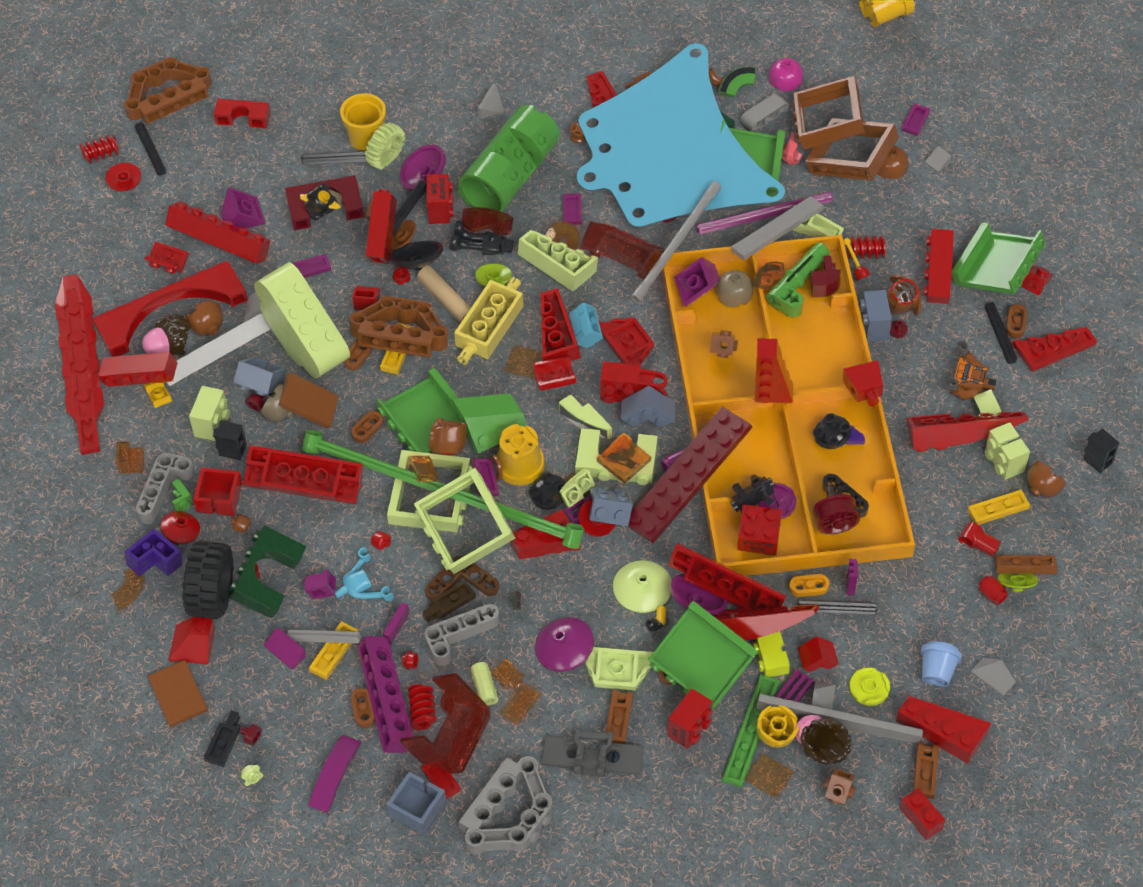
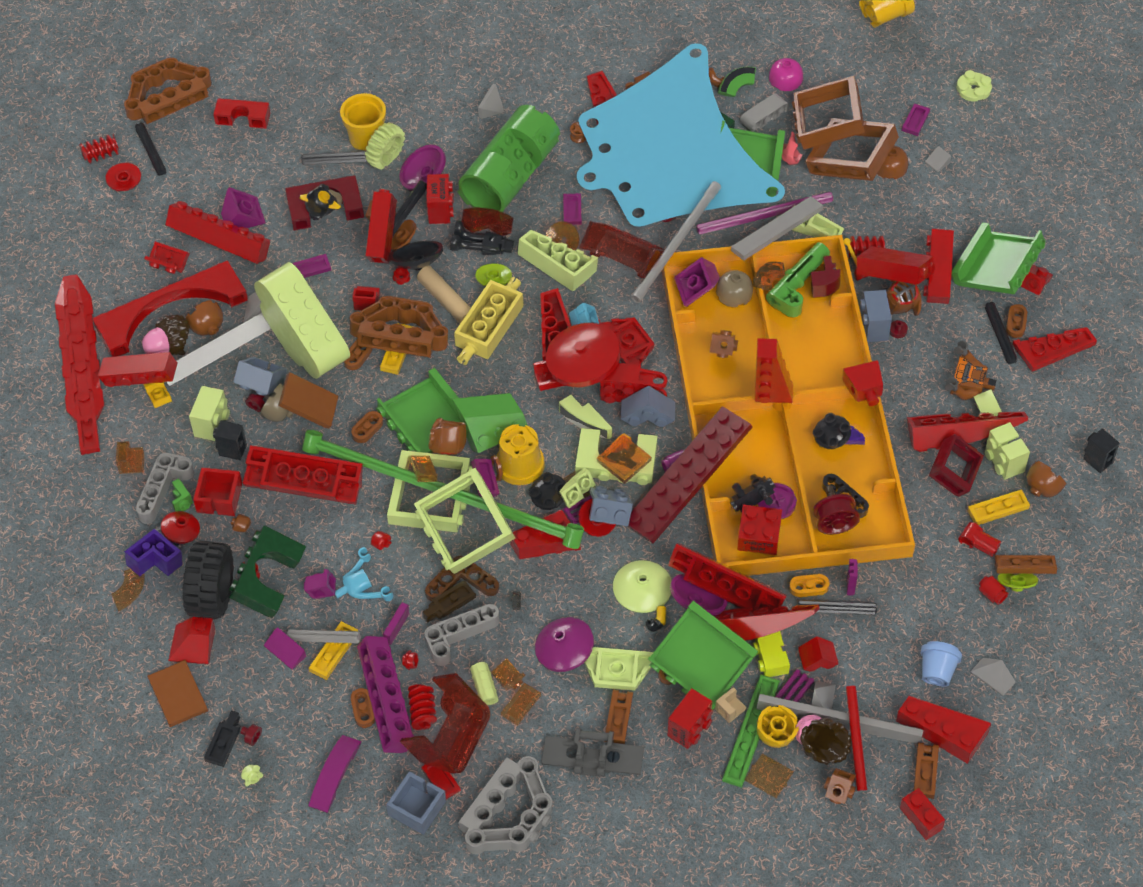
clear orange piece [504,345,542,379] -> none
neon yellow tile [849,668,890,706] -> none
none -> red dish [546,323,621,387]
none -> tan panel [715,687,746,723]
none -> red piece [846,686,867,791]
none -> red brick [856,246,935,285]
none -> dark red window [929,434,984,497]
none -> yellowish green plate [956,70,992,102]

